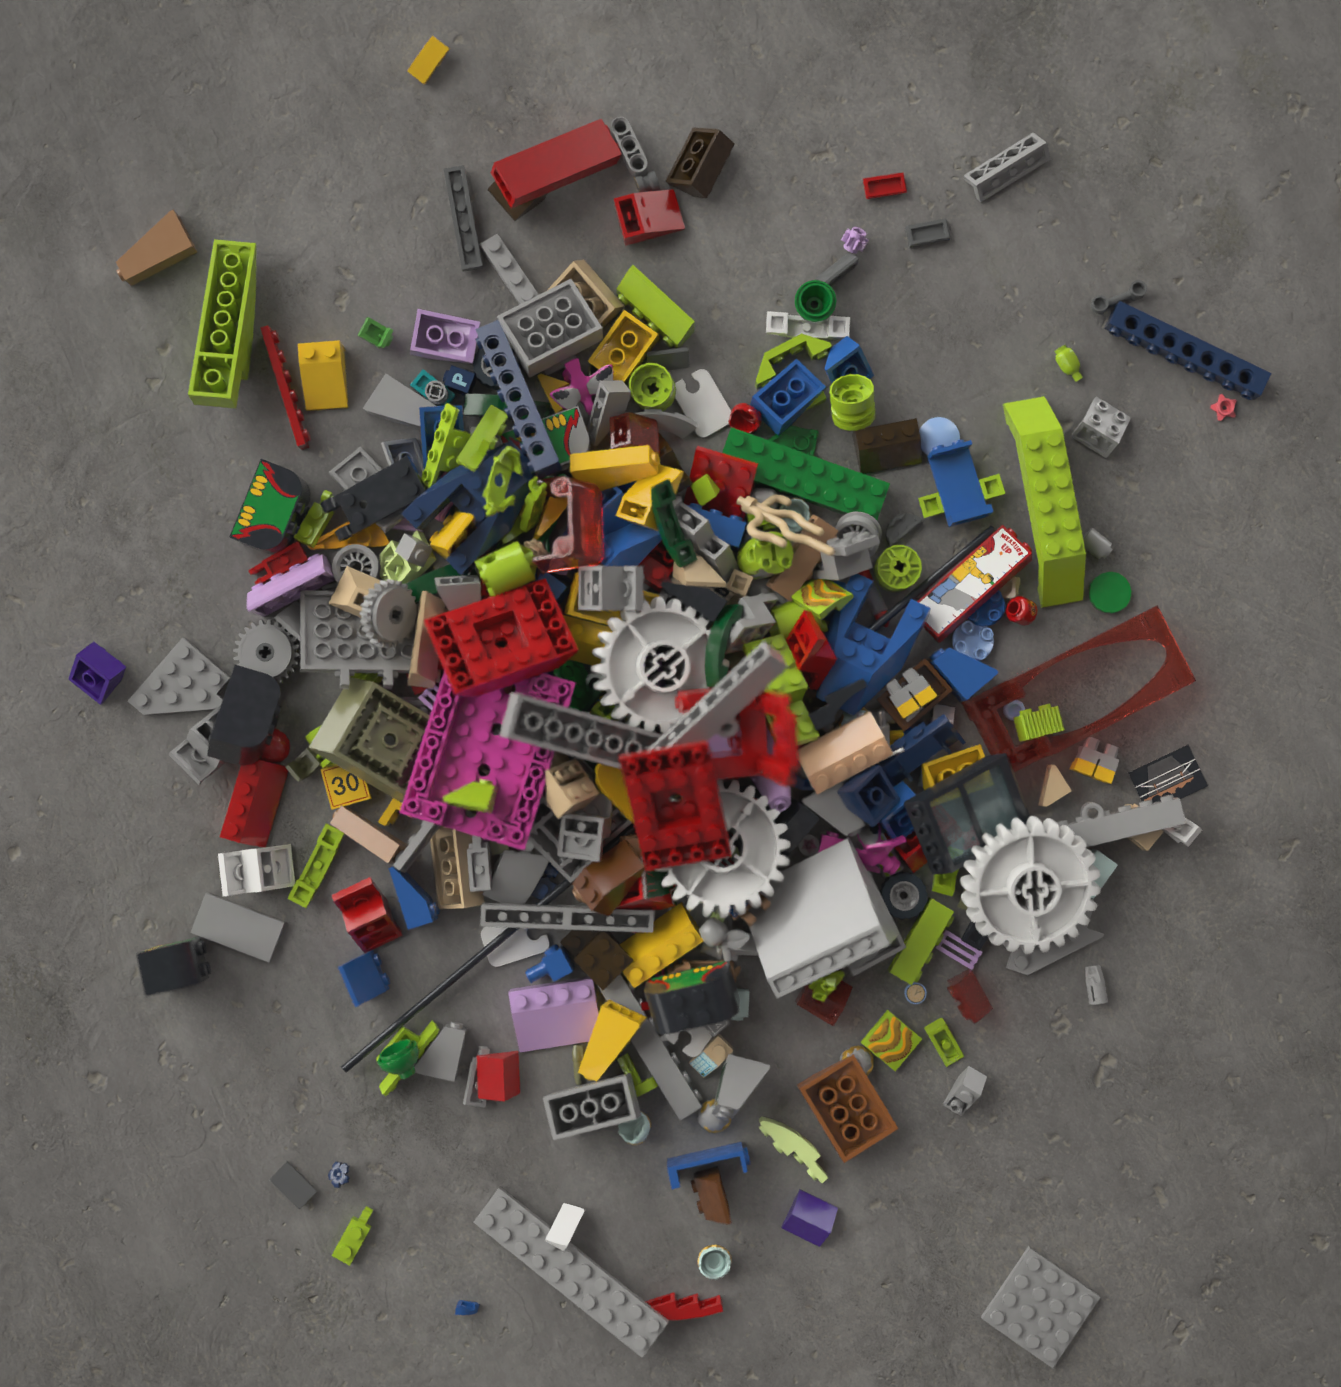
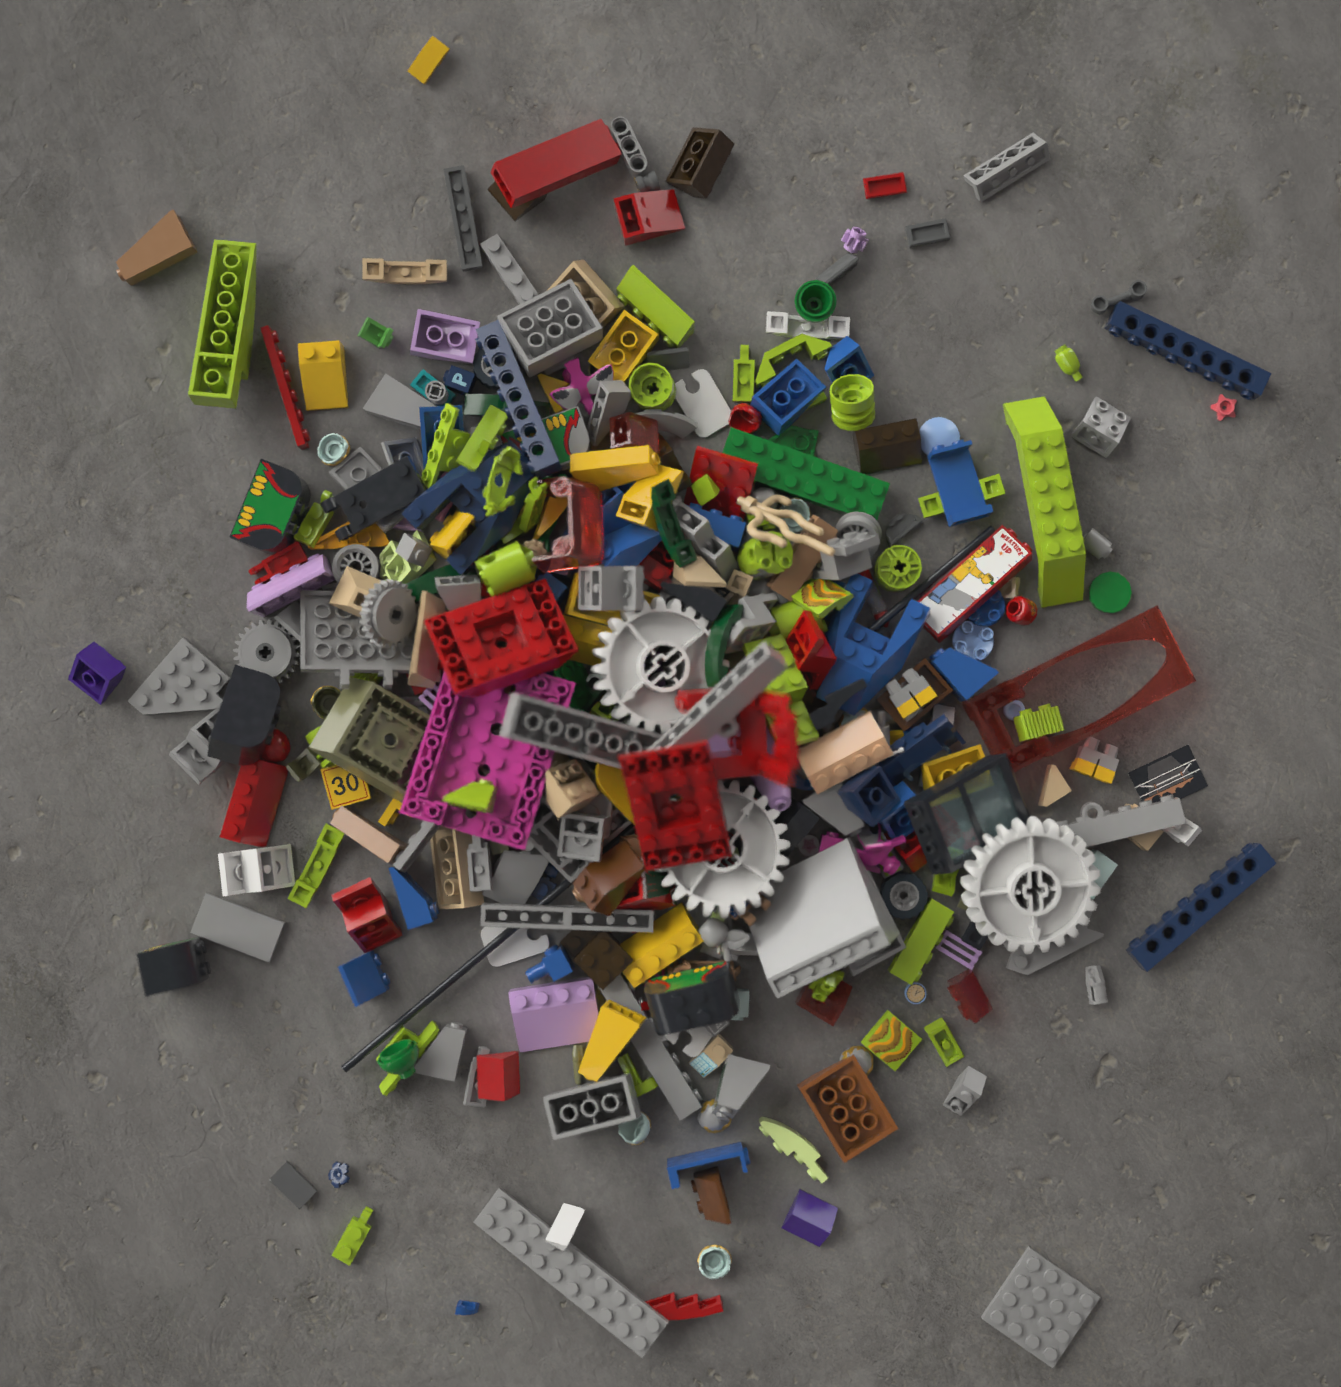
none -> olive hair [311,686,341,719]
none -> light aqua hair [317,433,350,466]
none -> tan slope [362,258,447,284]
none -> lime plate [732,345,755,403]
none -> dark blue brick [1126,843,1277,972]

